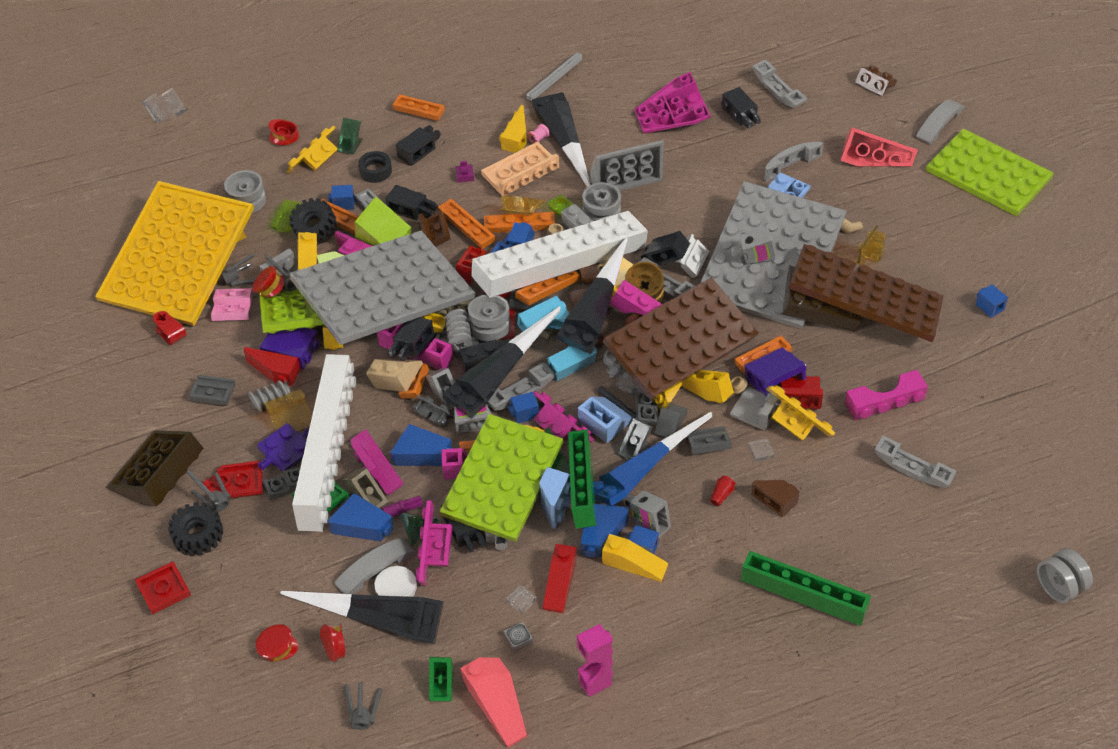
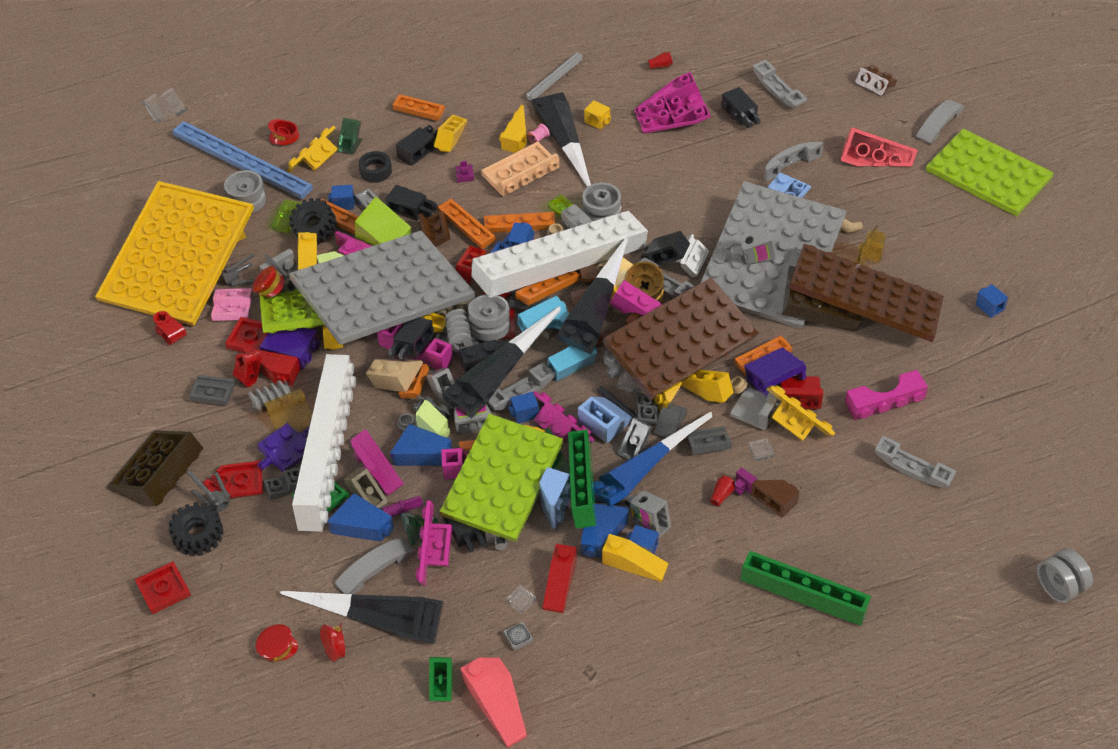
dark grey plant [344,682,382,730] -> none
white tile [375,566,417,597] -> none
clear yellow hinge [499,195,545,216] -> none
dark pink arch [576,624,613,697] -> none
light grey slope [590,140,664,191] -> none
none -> medium blue plate [172,121,313,199]
none -> red plate [225,317,268,353]
none -> red piece [233,349,261,387]
none -> light grey plate [397,413,417,432]
none -> yellowish green slope [415,400,450,438]
none -> yellow slope [434,114,468,152]
none -> yellow brick [584,100,611,130]
none -> red cone [648,52,673,69]
none -> magenta tile [734,467,757,495]

